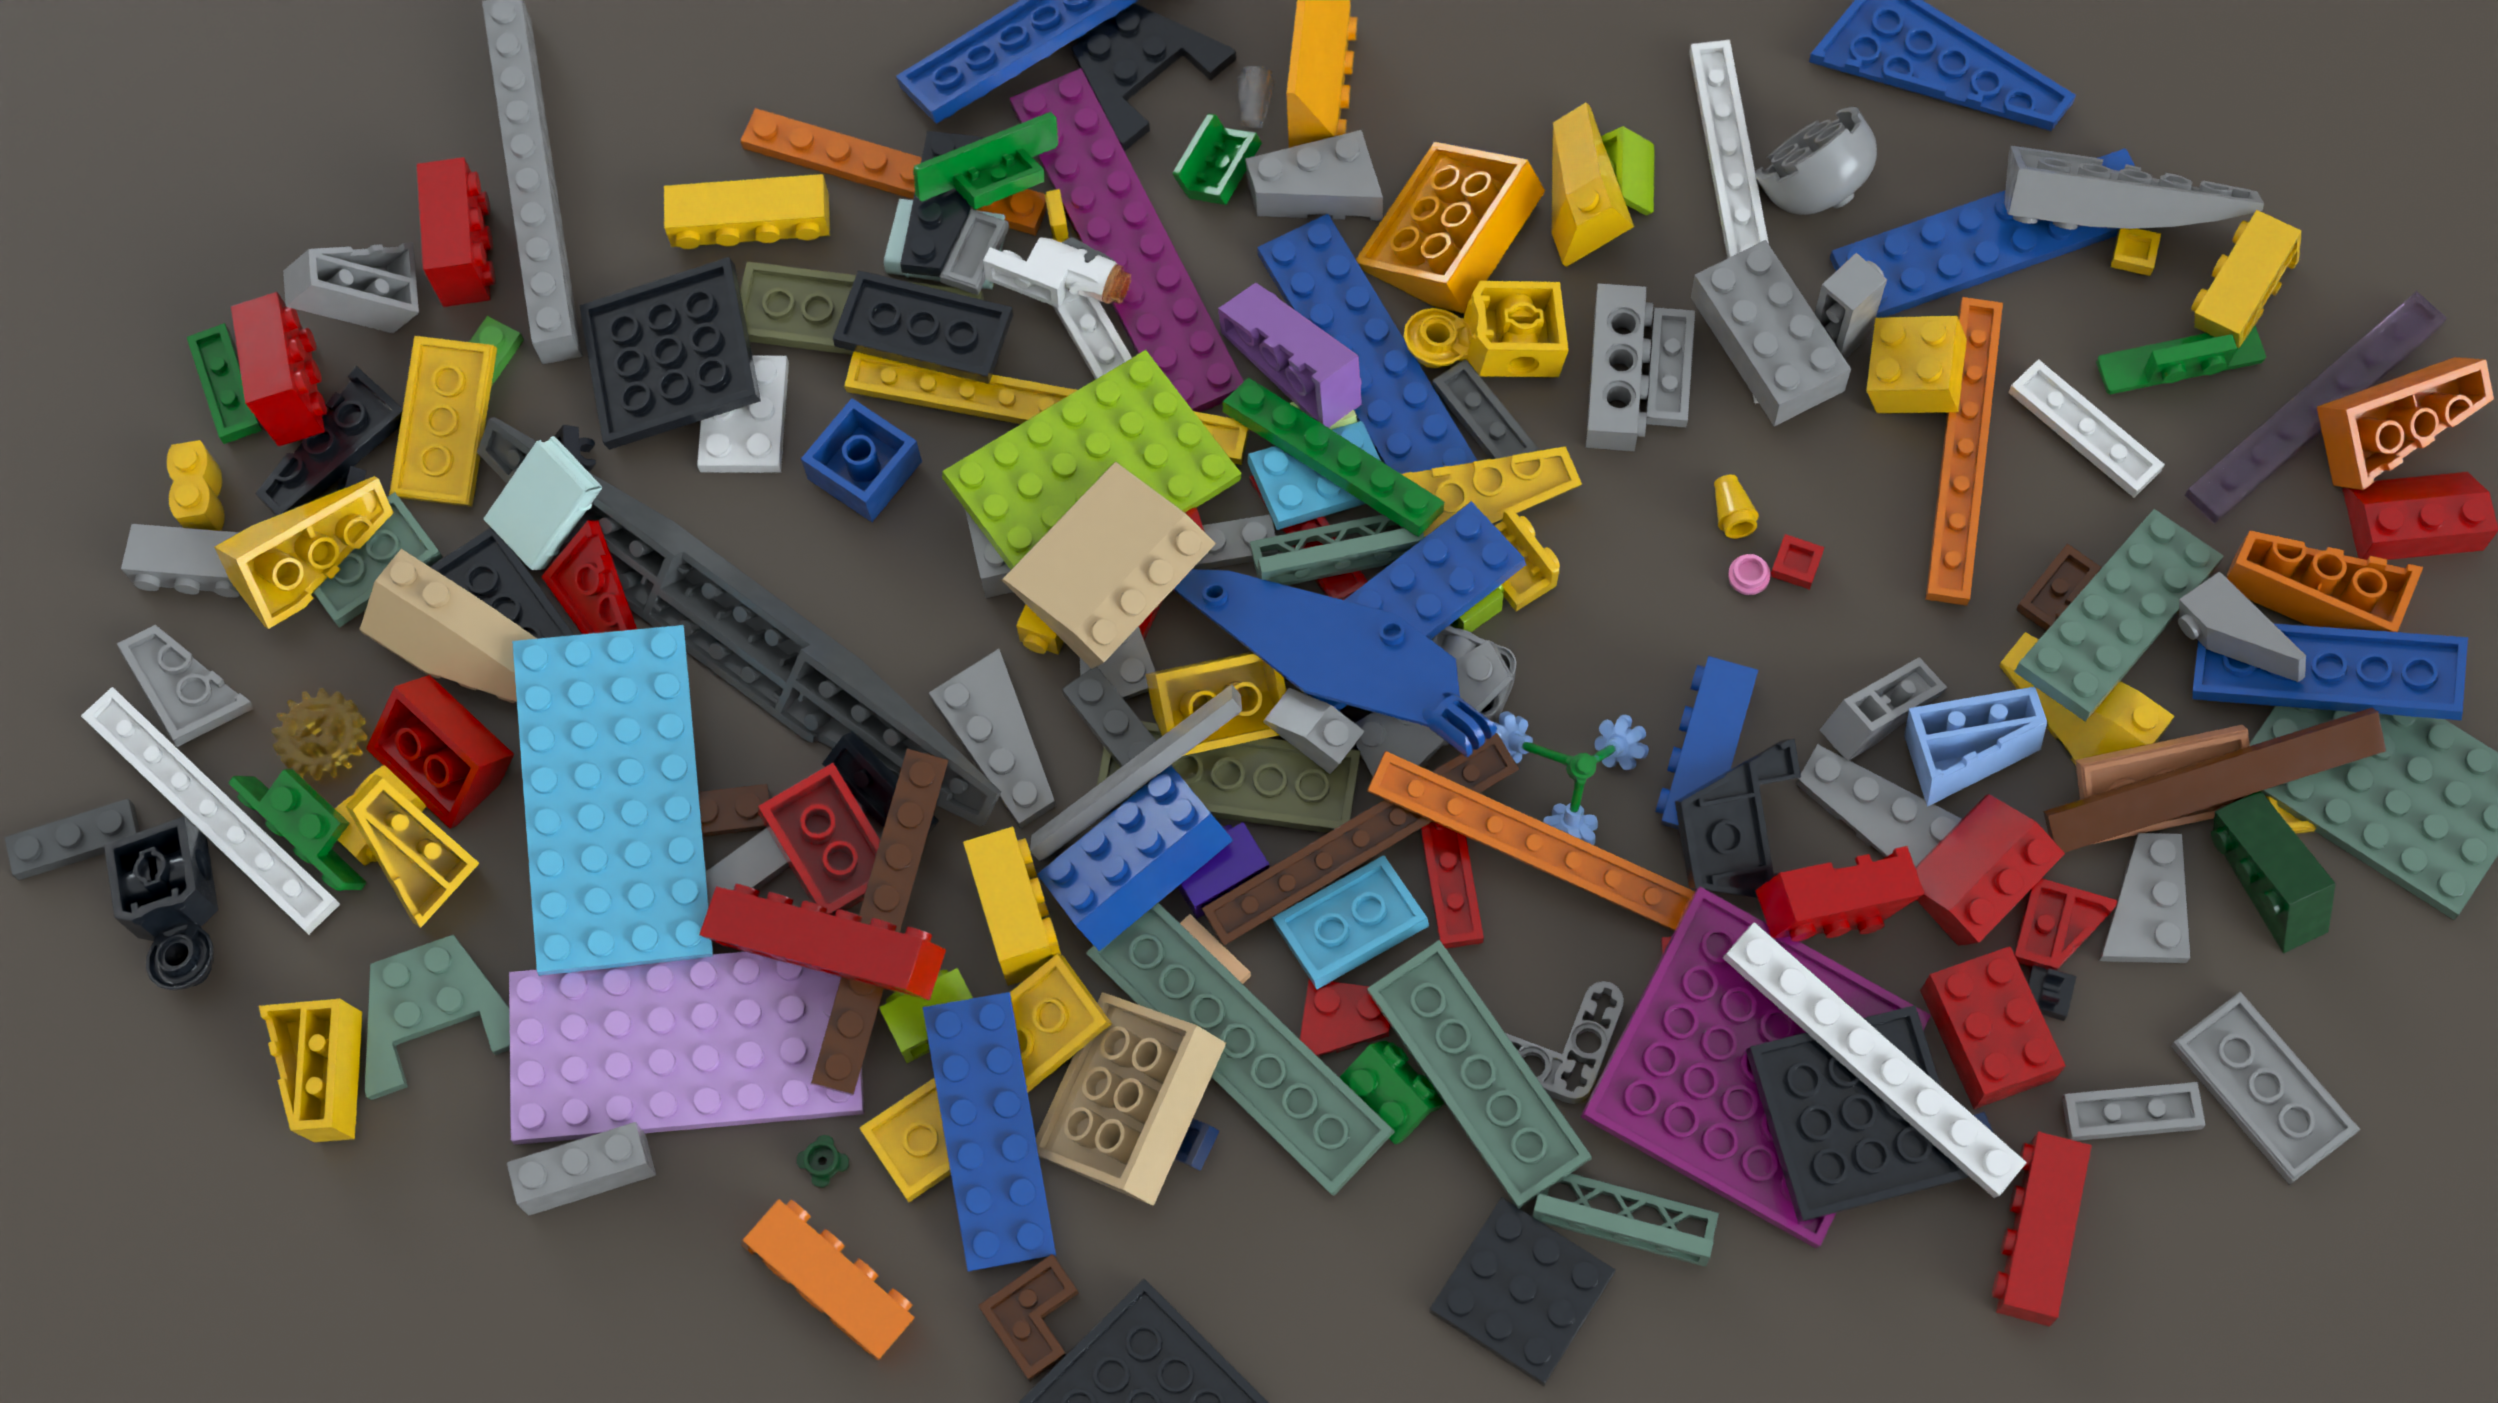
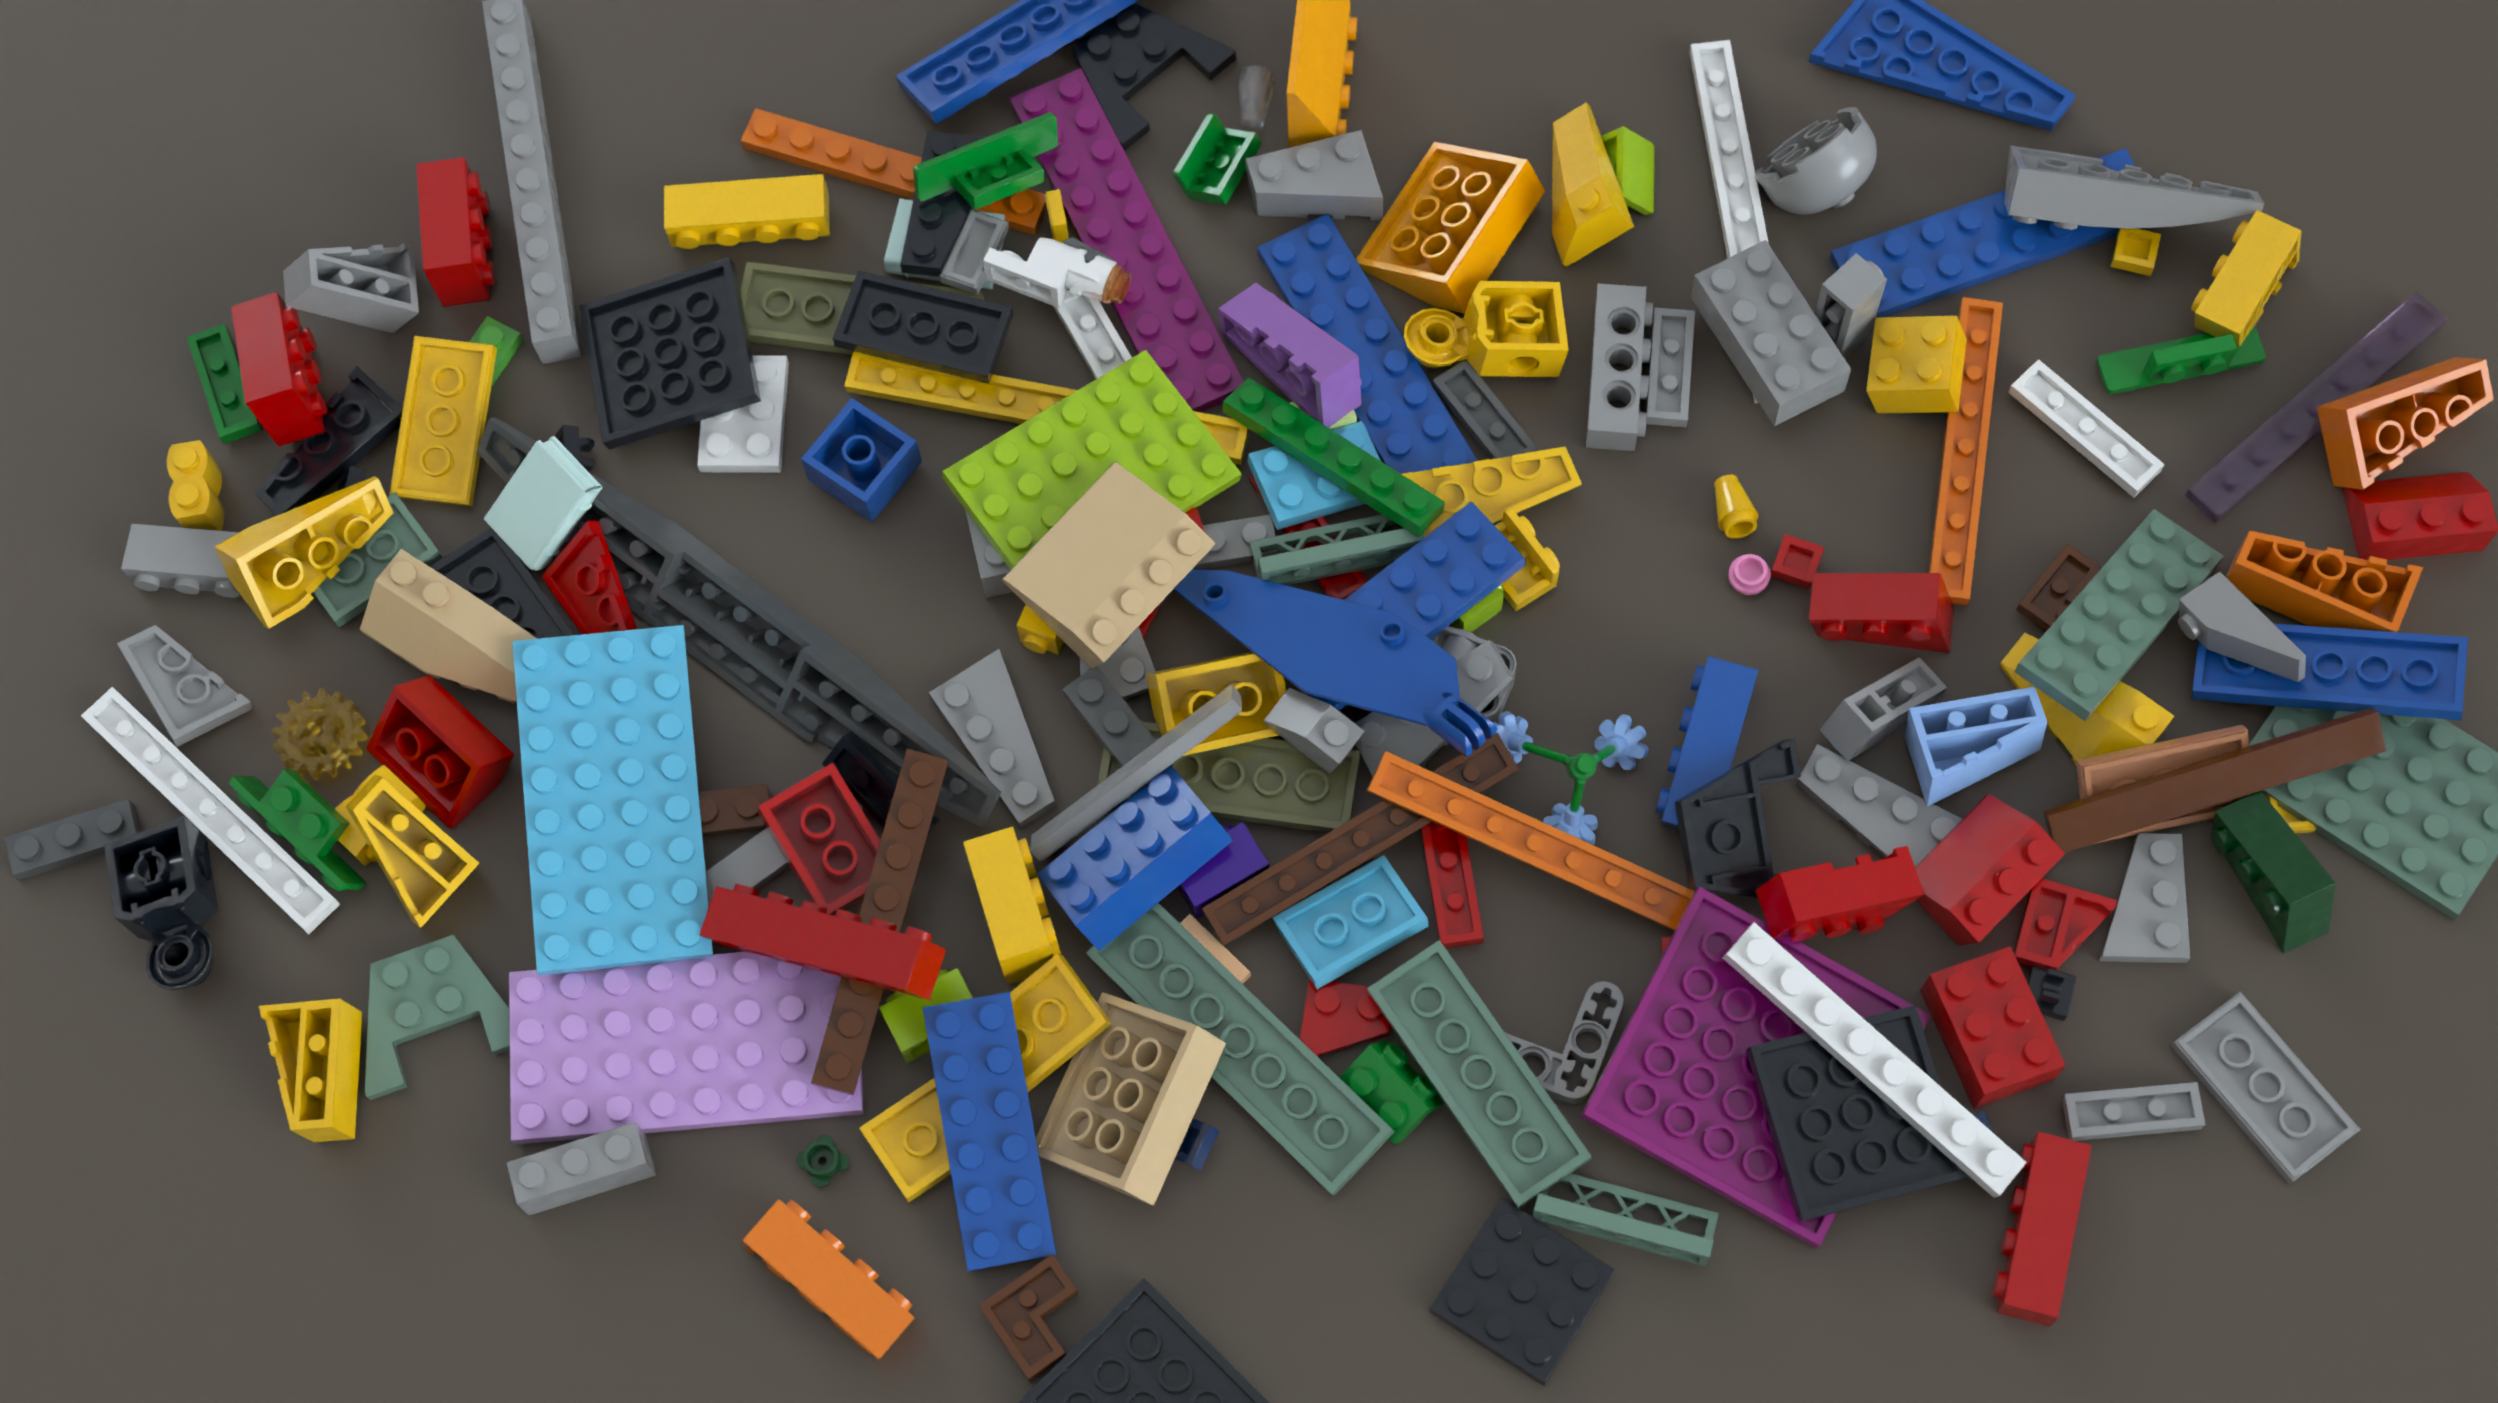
none -> red wedge [1809,573,1954,653]

